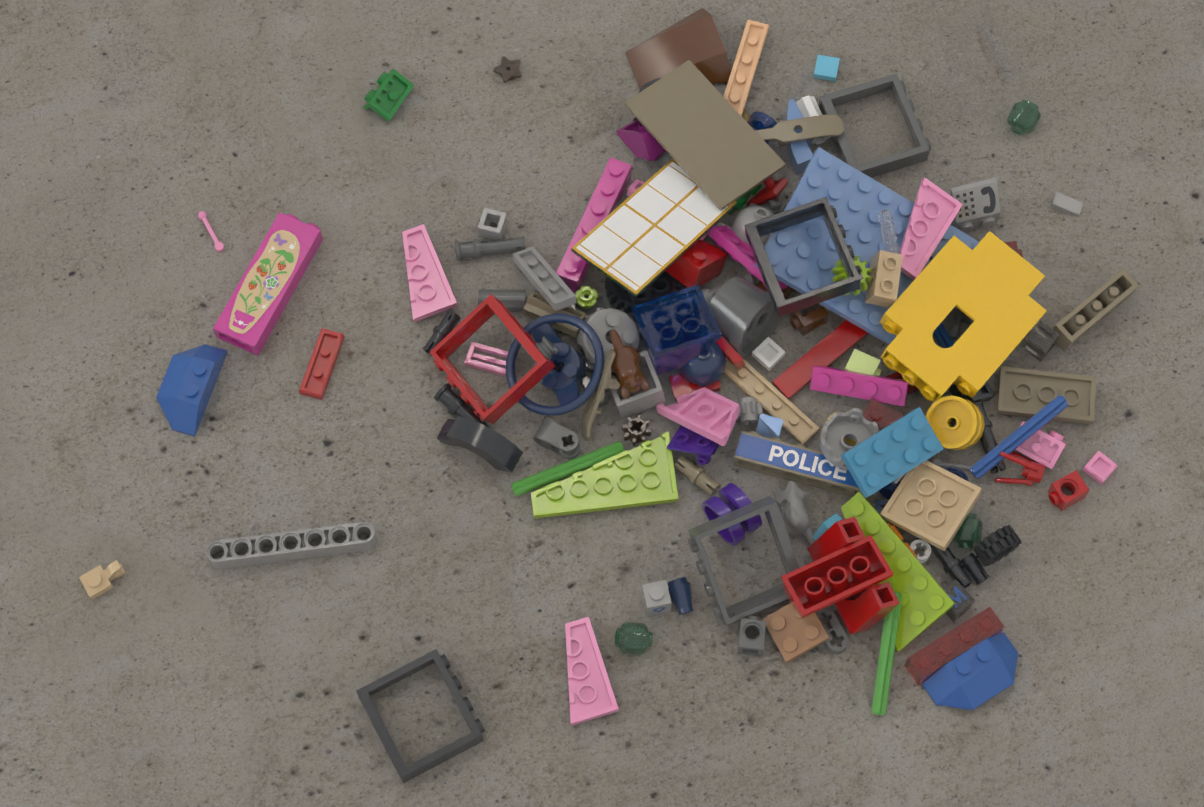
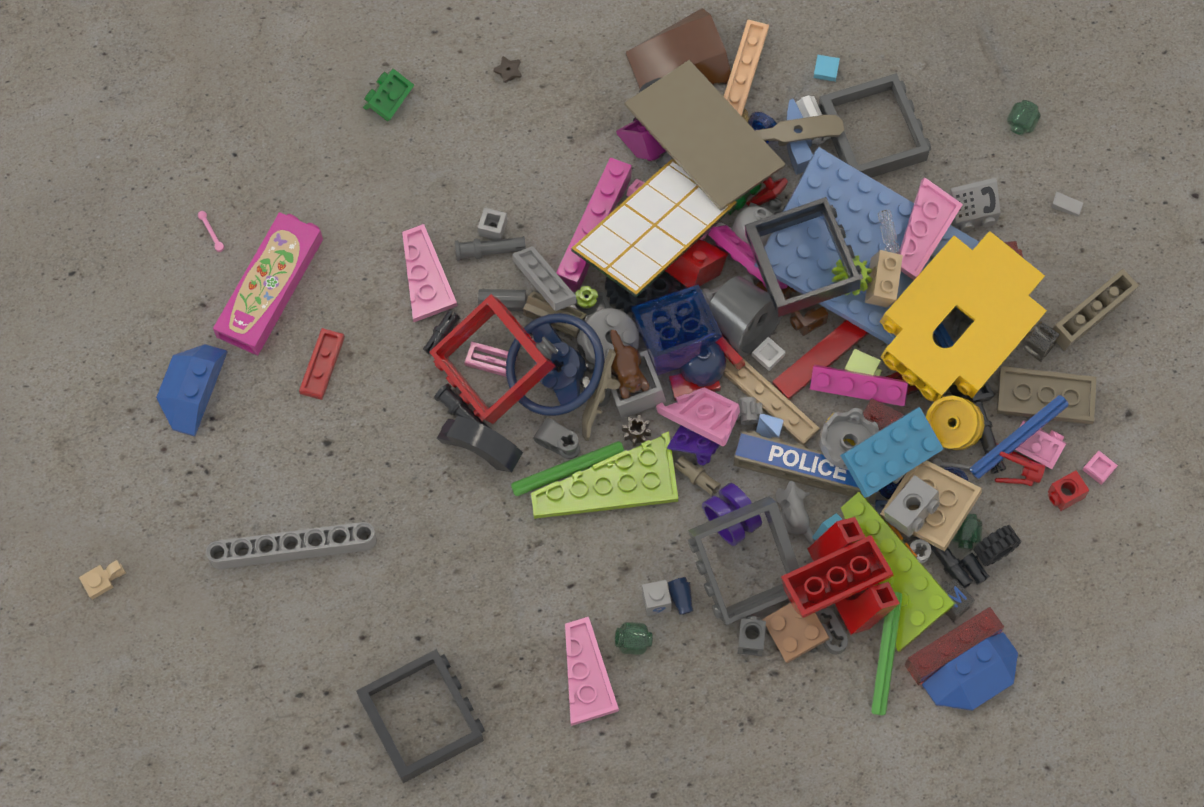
none -> light grey brick [884,475,940,537]

